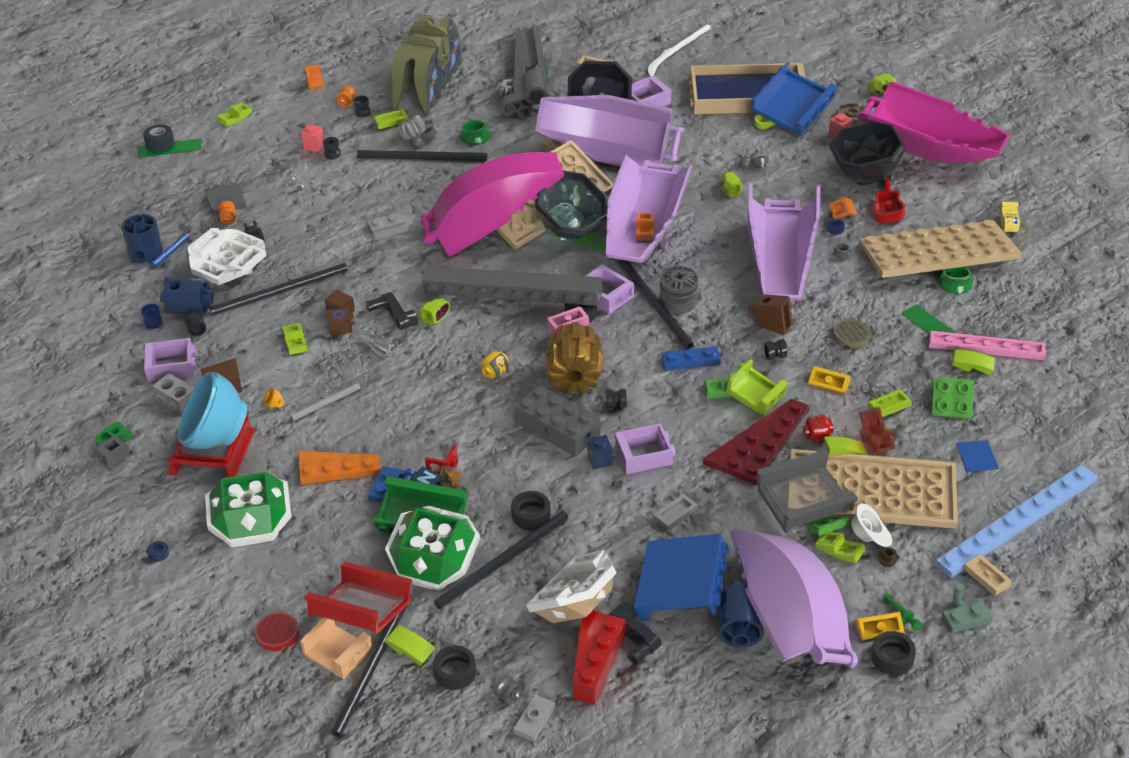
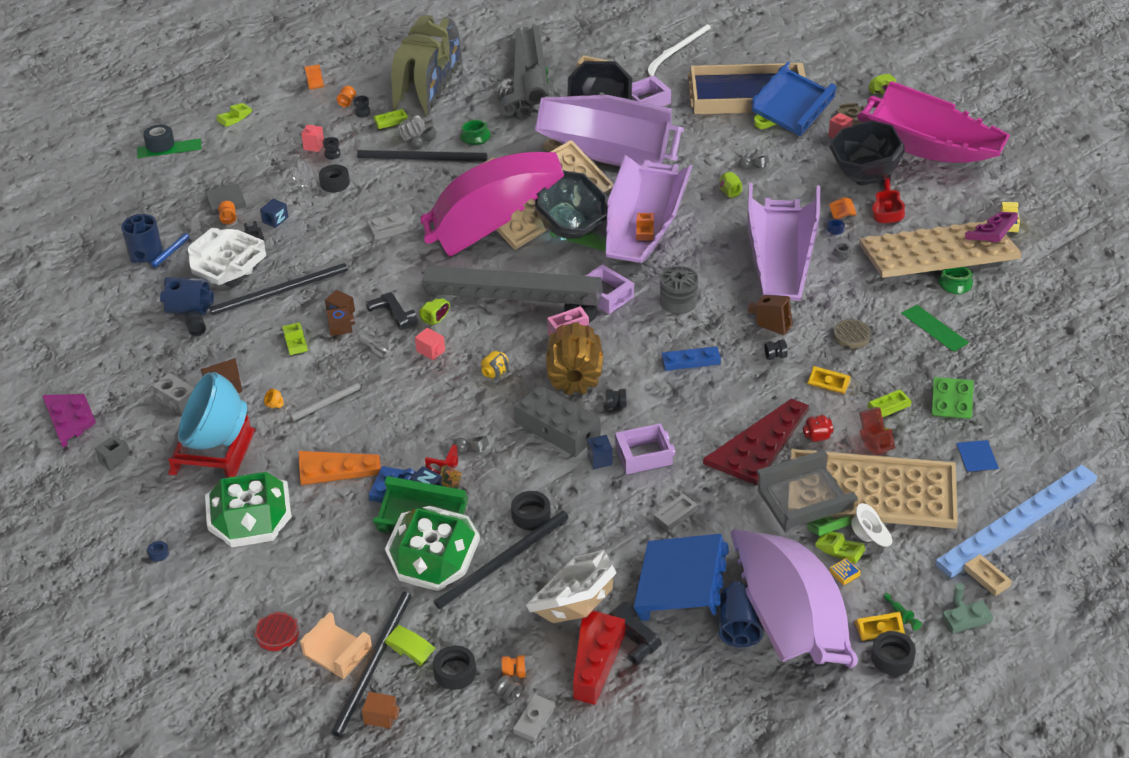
green plate [95,422,132,446] -> none
clear blue wheel [141,304,163,329] -> none
lavender window [144,338,197,382] -> none
red piece [304,561,412,635] -> none
black piece [618,259,694,349] -> none
bright green tile [704,379,732,398] -> none
lime panel [726,359,789,417] -> none
lime slope [824,436,868,455] -> none
dark brown plate [878,547,899,567] -> none
bright pink tile [929,331,1046,360] -> none
lime slope [952,350,995,376] -> none
none -> magenta wing [42,394,96,447]
none -> dark blue brick [260,199,289,228]
none -> black tyre [319,164,350,193]
none -> dark orange brick [362,692,400,729]
none -> coral brick [415,328,445,360]
none -> dark grey plate [453,436,489,453]
none -> orange wheel [502,655,526,678]
none -> yellow tile [829,558,861,586]
none -> magenta wing [965,212,1018,243]

